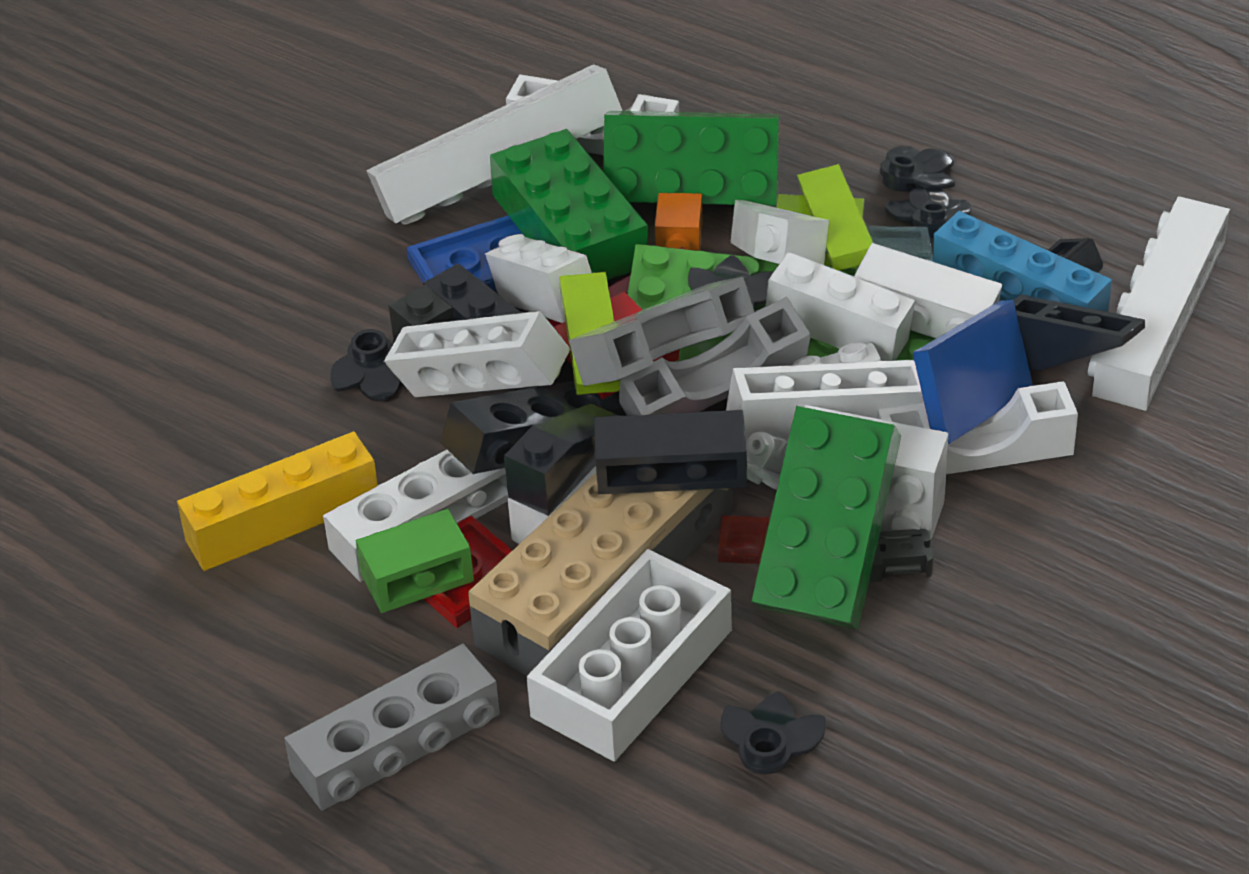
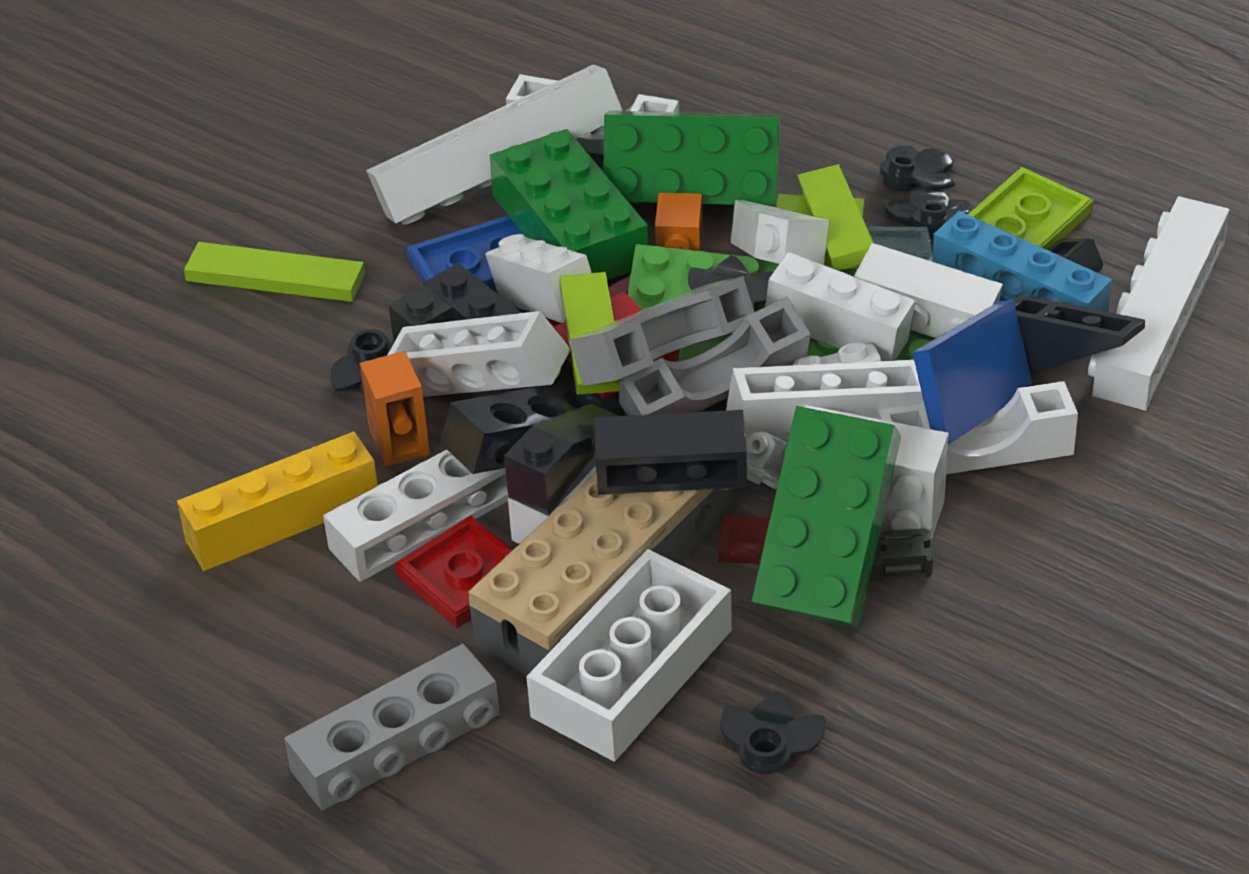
bright green brick [355,509,474,613] -> none
none -> lime tile [184,242,365,302]
none -> orange brick [360,351,430,467]
none -> lime tile [968,167,1094,250]

